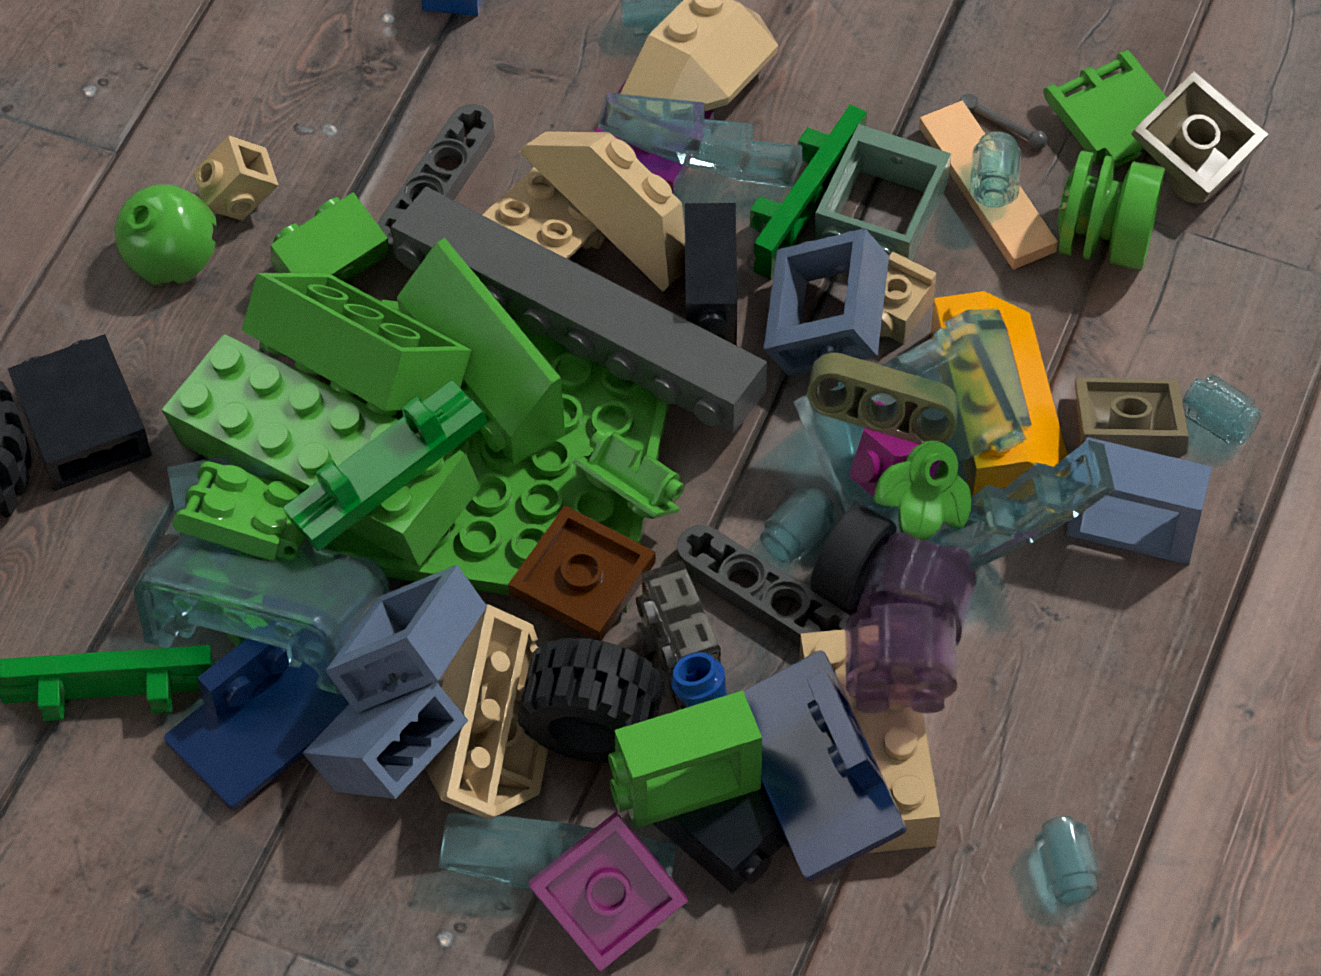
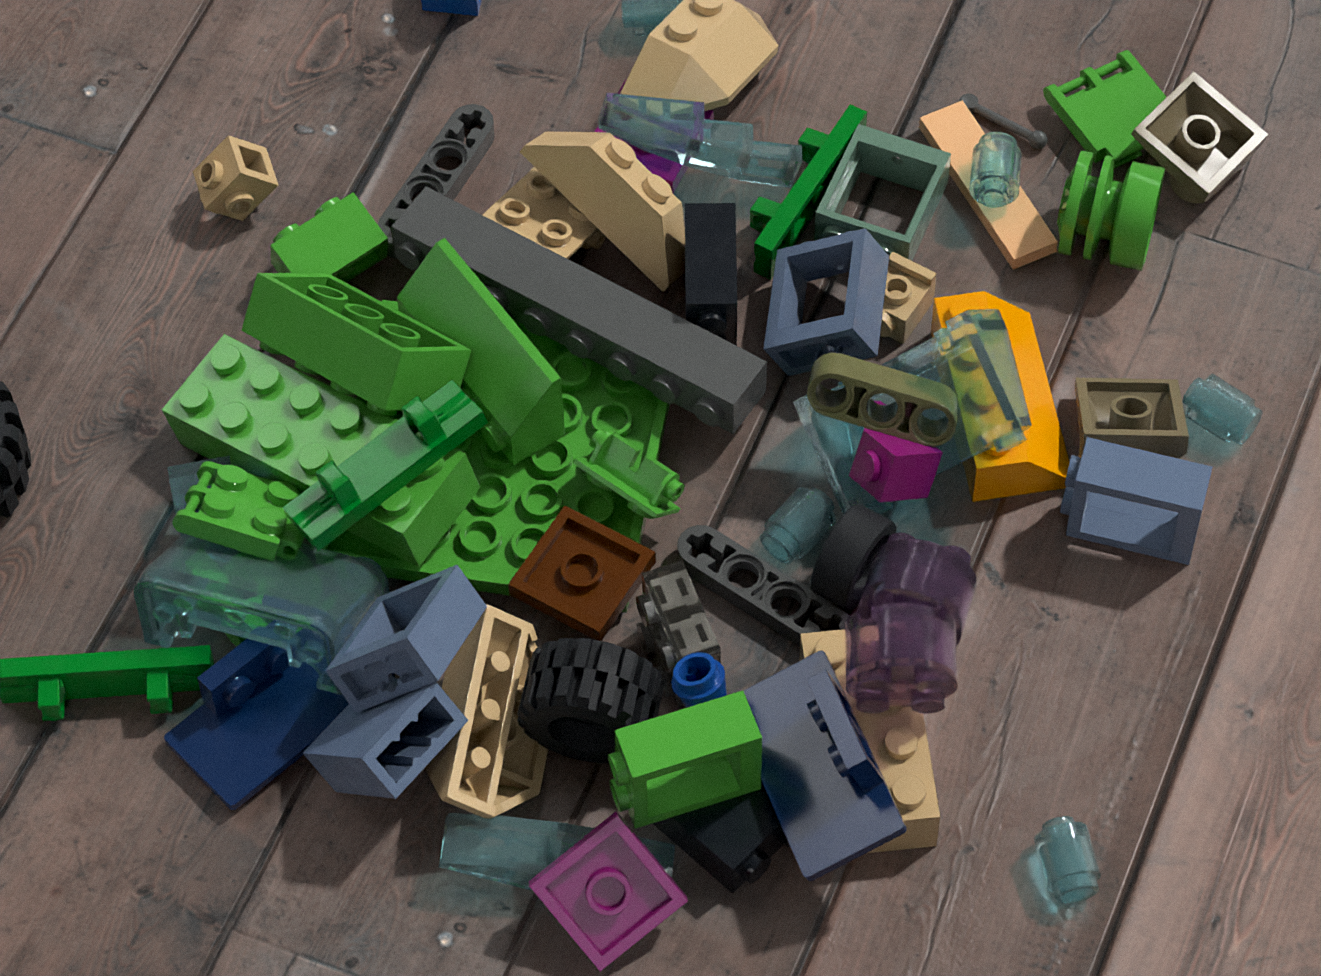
black brick [7,334,152,491] -> none
bright green cylinder [114,184,217,286] -> none
bright green plate [874,441,971,546] -> none
clear light blue slope [923,440,1115,583] -> none

